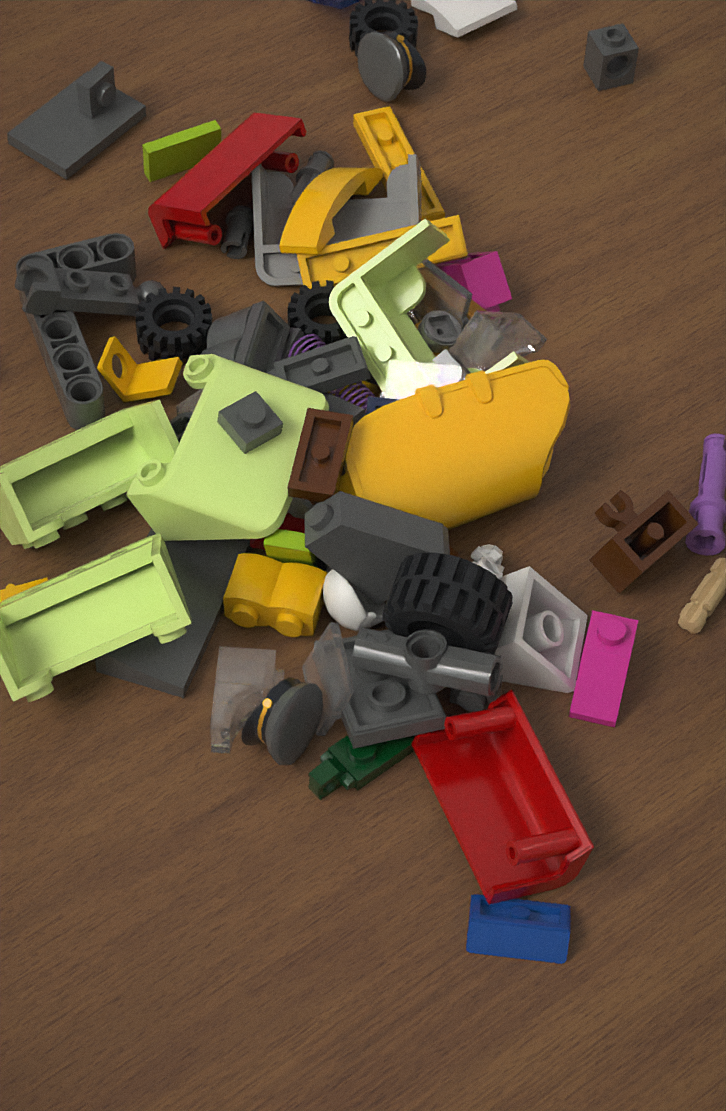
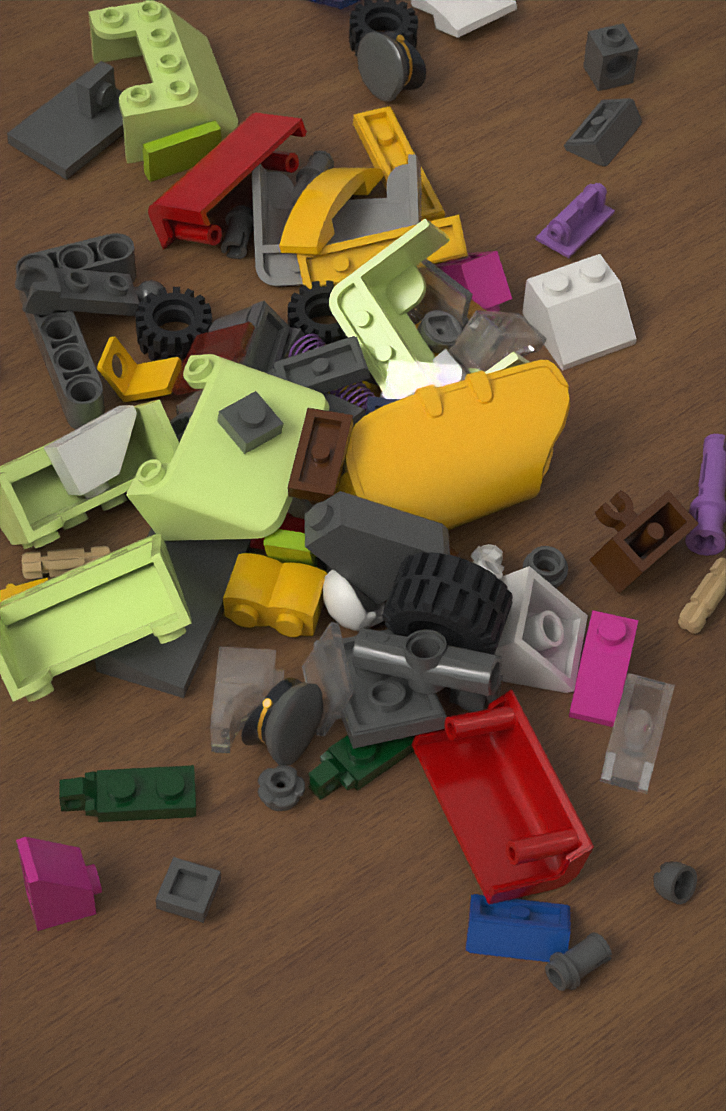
none -> dark pink slope [16,837,102,931]
none -> tan axle [21,546,111,579]
none -> white slope [44,405,137,499]
none -> dark green hinge [59,765,196,822]
none -> yellowish green windscreen [89,0,238,164]
none -> dark grey plate [156,857,221,923]
none -> clear red piece [172,321,255,395]
none -> dark grey plate [258,765,305,811]
none -> white slope [522,254,636,371]
none -> dark grey plate [522,546,568,588]
none -> medium lavender hinge [536,183,615,259]
none -> dark grey pin [545,932,612,991]
none -> dark grey slope [564,98,642,166]
none -> clear brick [600,673,675,794]
none -> dark grey hinge [653,861,697,905]

